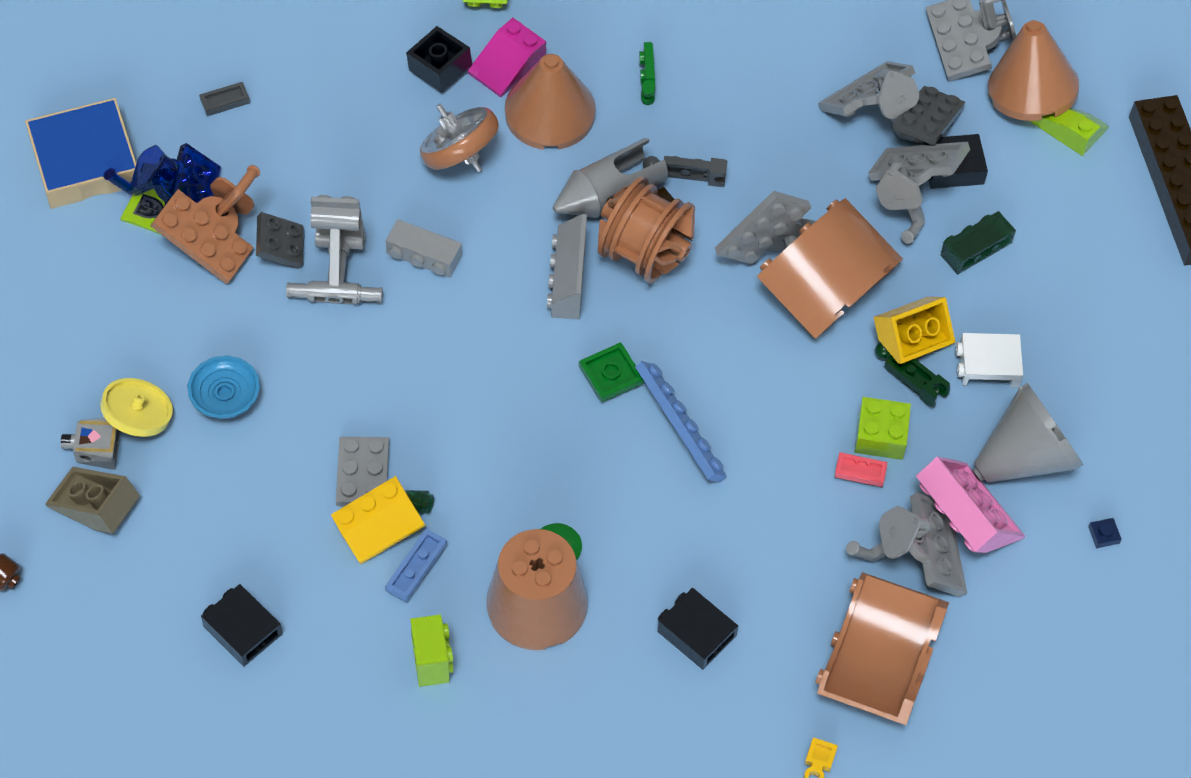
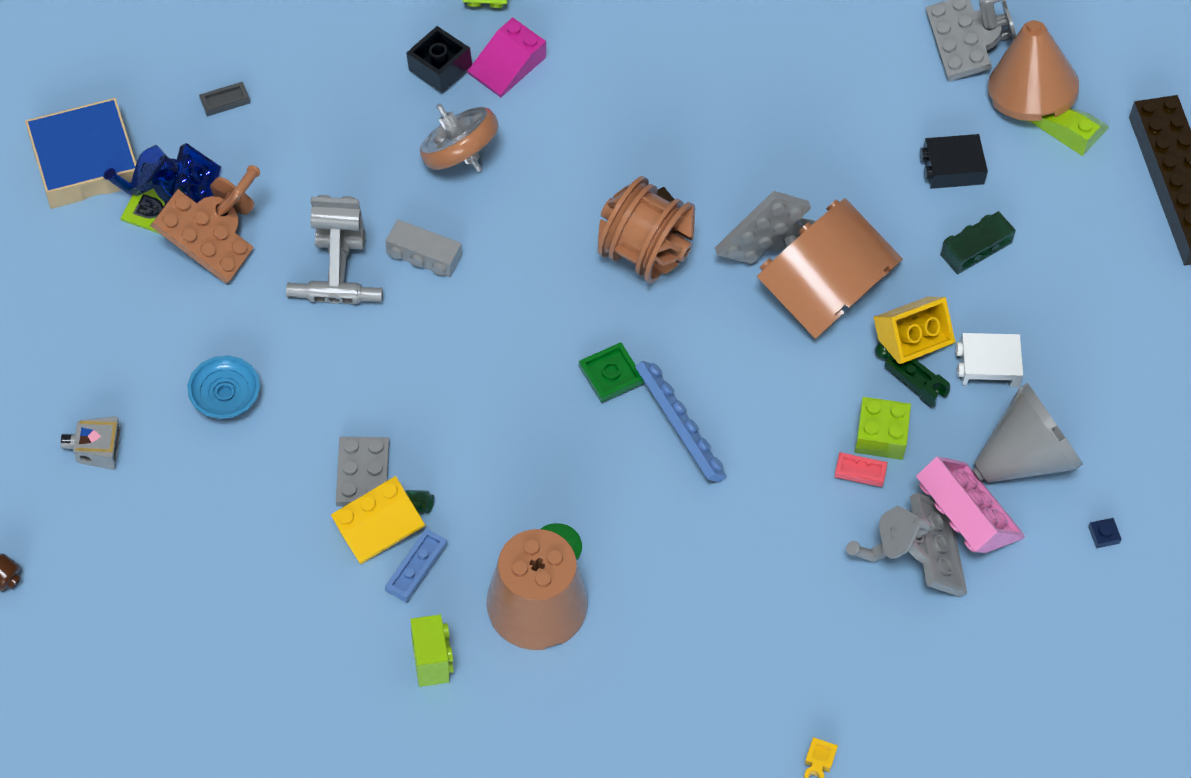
dark tan slope [45,467,140,534] -> none
light yellow piece [100,378,173,437] -> none
black brick [201,584,283,667] -> none
dark grey plate [256,212,303,269] -> none
nougat cone [505,54,595,150] -> none
light grey slope [547,214,587,319] -> none
light grey piece [552,138,668,218] -> none
green hinge [639,42,655,105] -> none
dark grey plate [643,156,727,187] -> none
black brick [657,587,739,670] -> none
nougat panel [815,572,949,725] -> none
light grey plate [818,61,923,143] -> none
light grey plate [868,141,970,244] -> none
dark grey plate [892,86,965,146] -> none

